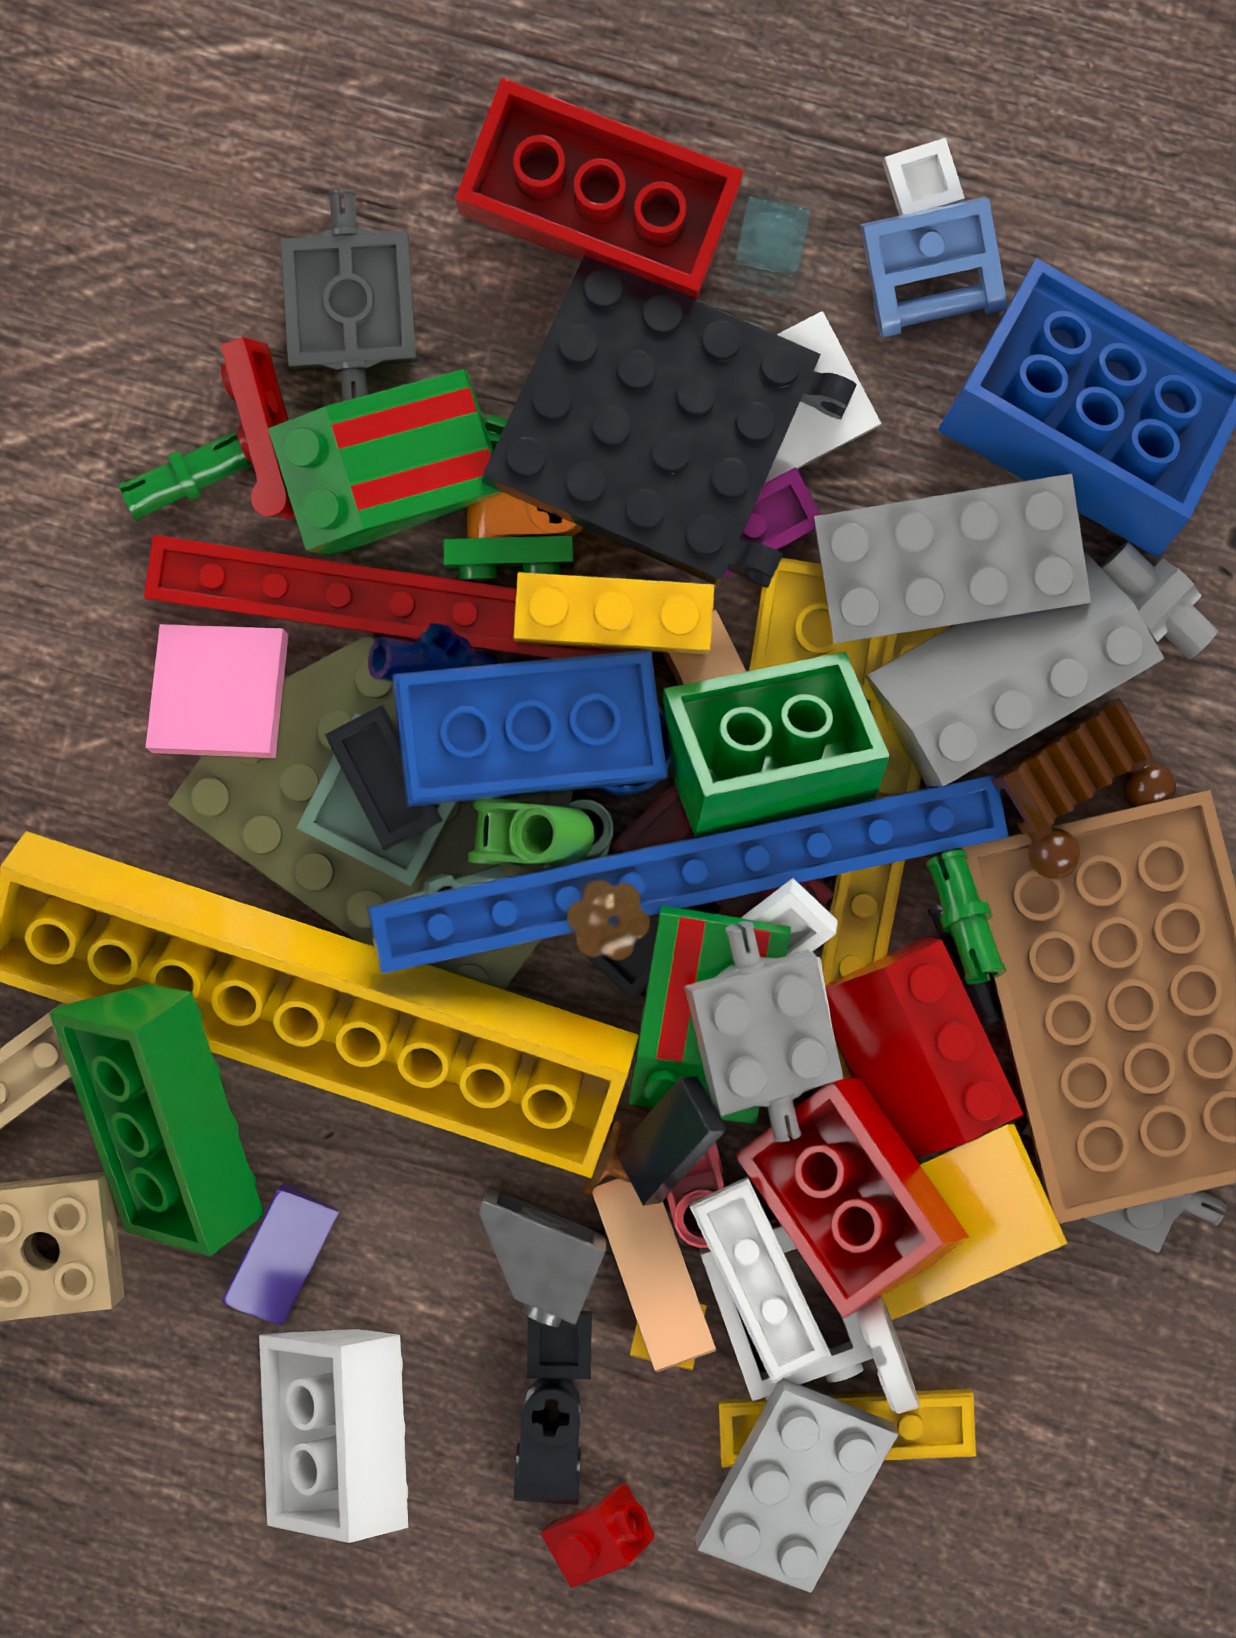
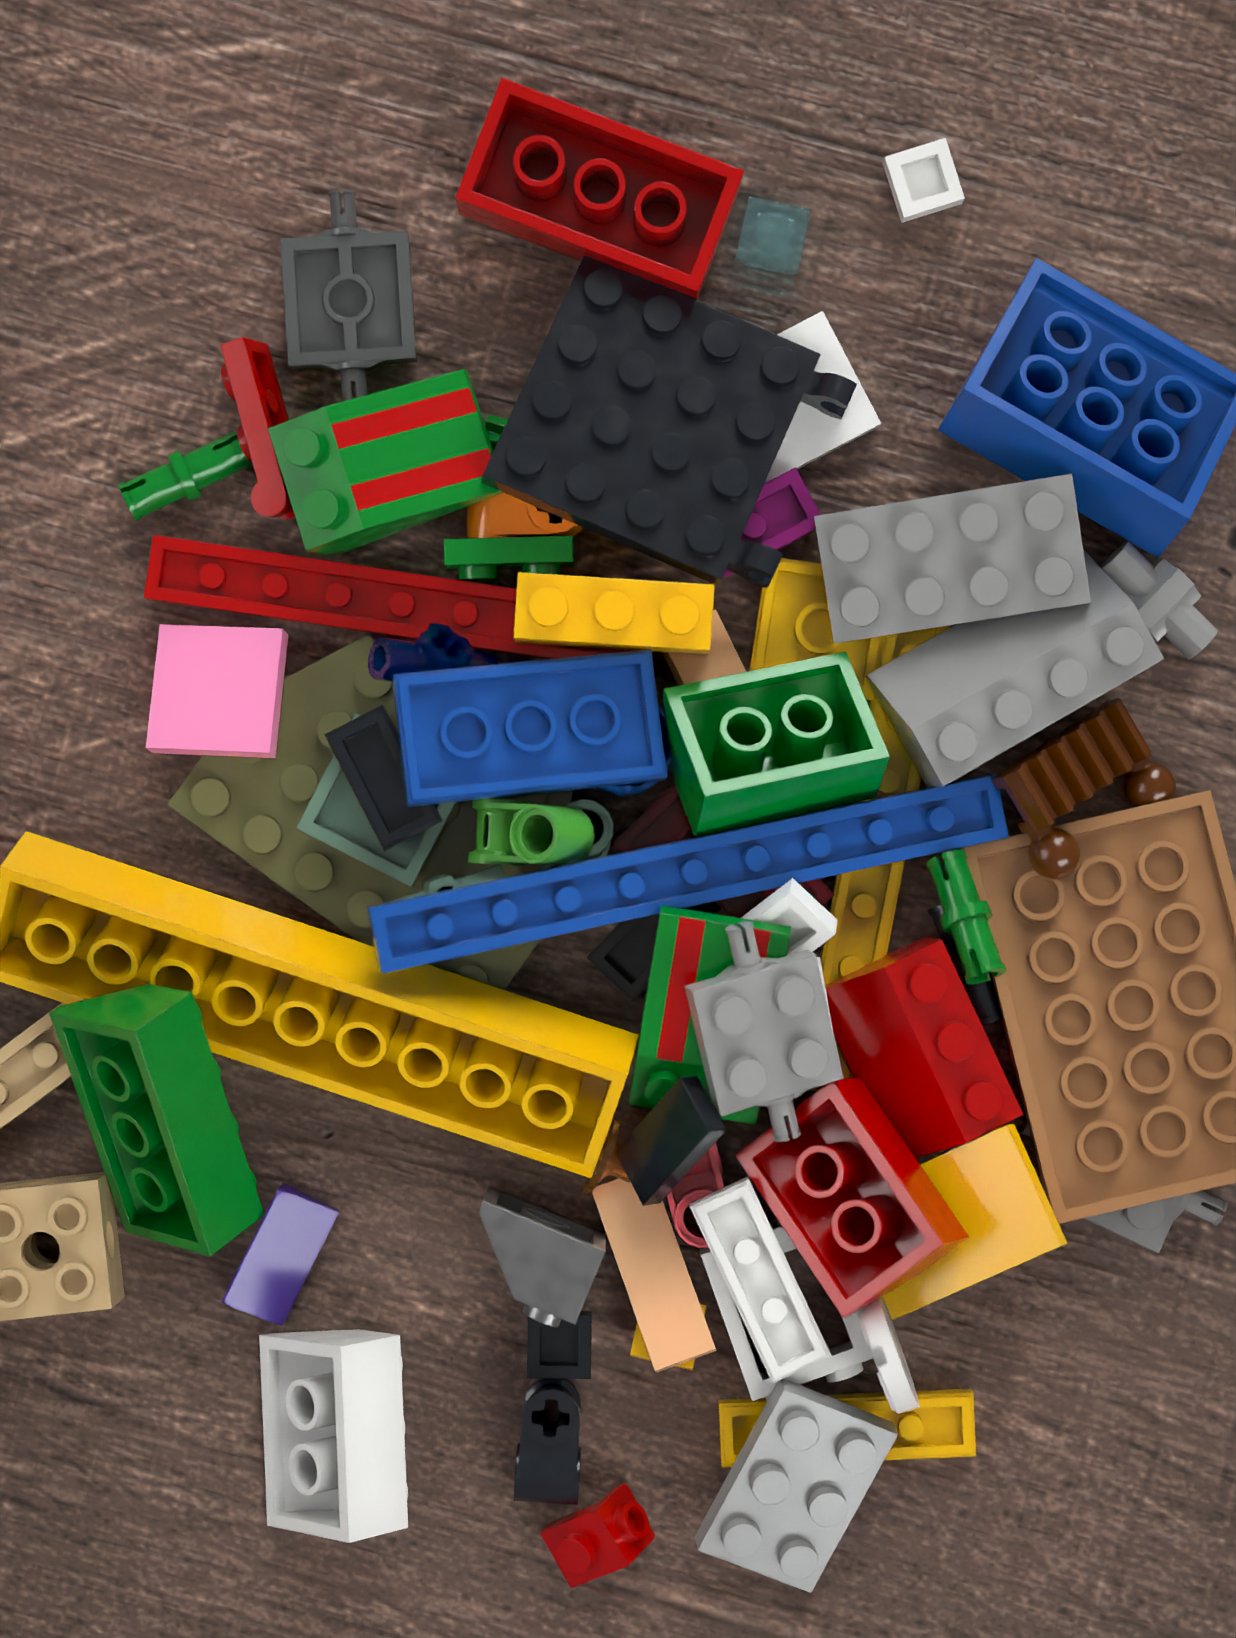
clear orange plant [567,880,650,960] -> none
medium blue plate [860,197,1007,338] -> none

